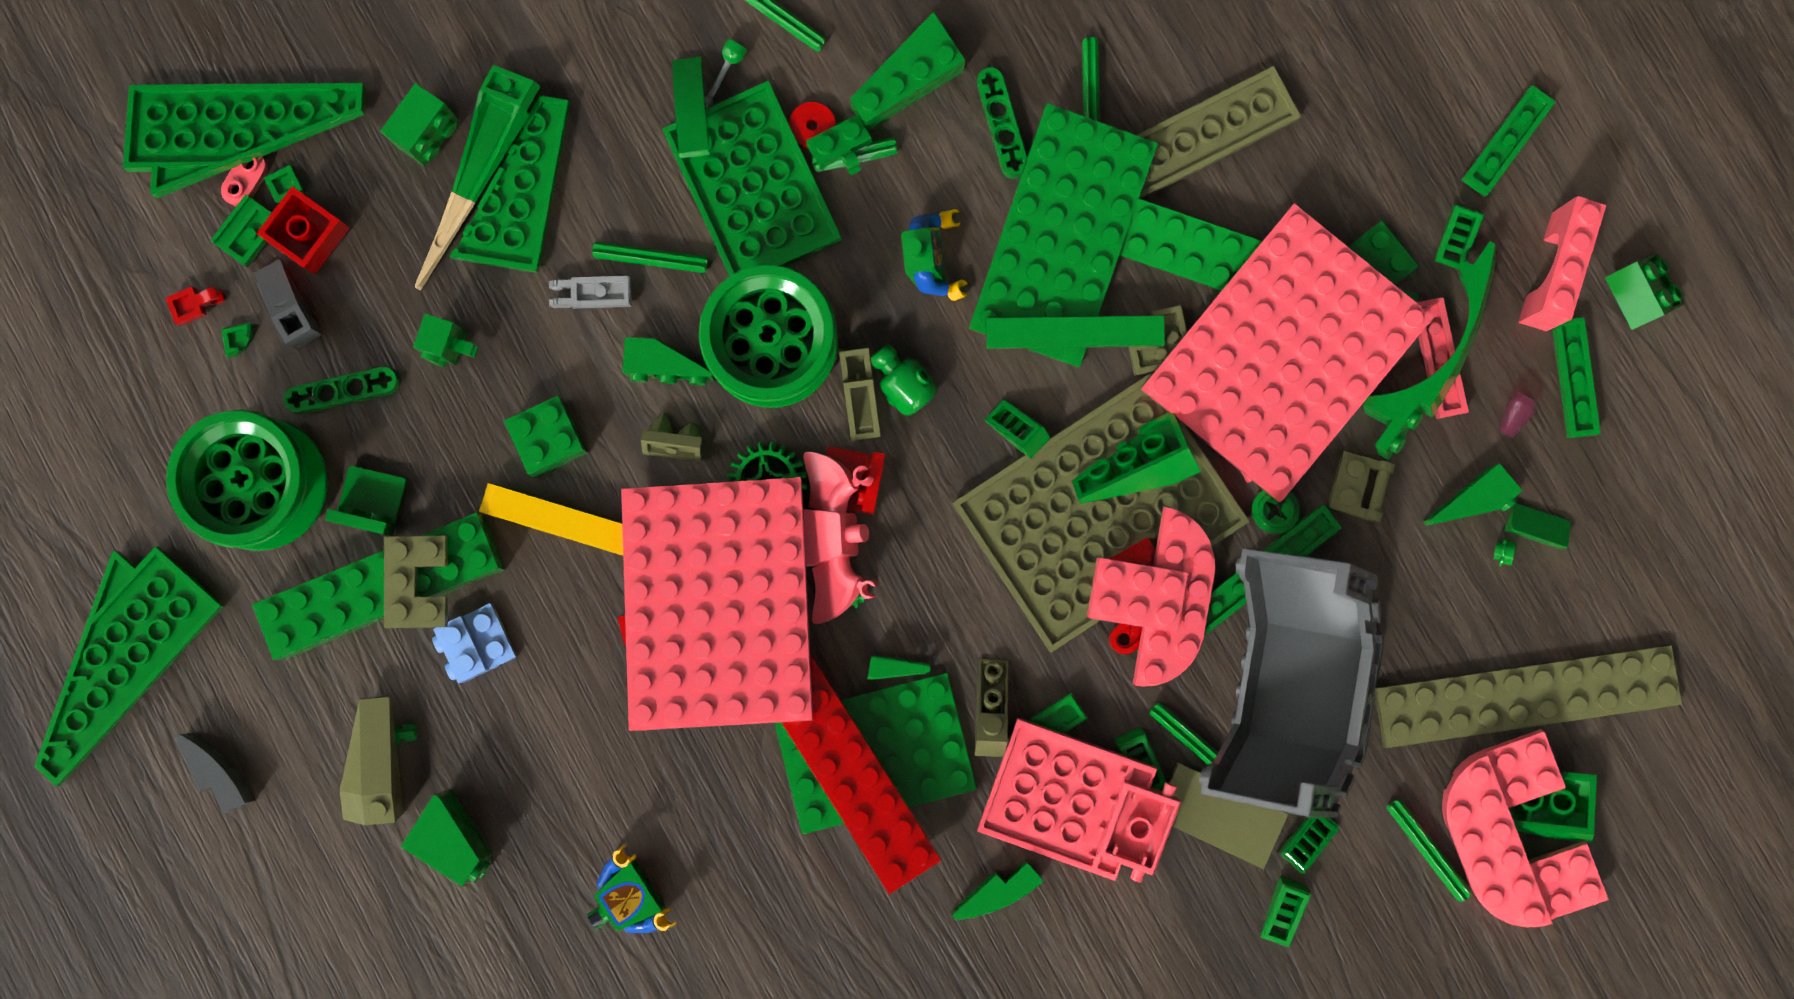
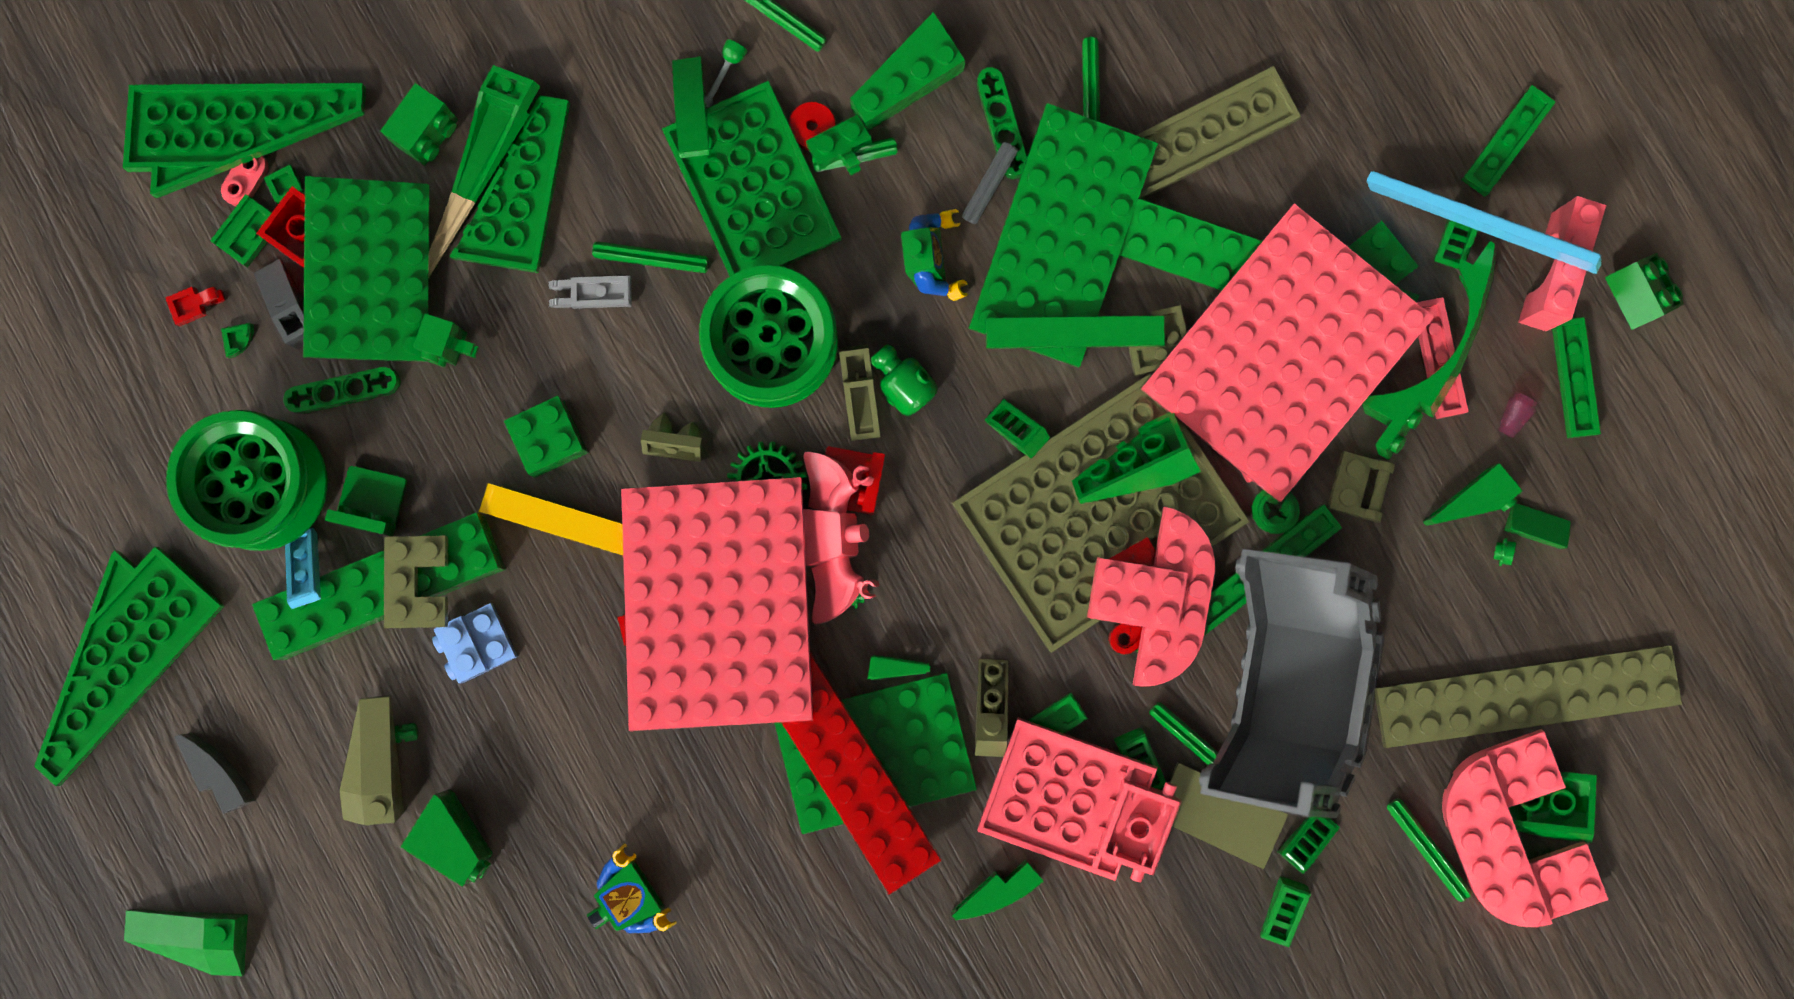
green slope [622,337,715,386] -> none
none -> wedge [124,910,248,976]
none -> medium azure tile [285,528,321,609]
none -> green plate [303,176,429,362]
none -> dark grey axle [962,142,1018,224]
none -> medium azure tile [1367,171,1601,274]

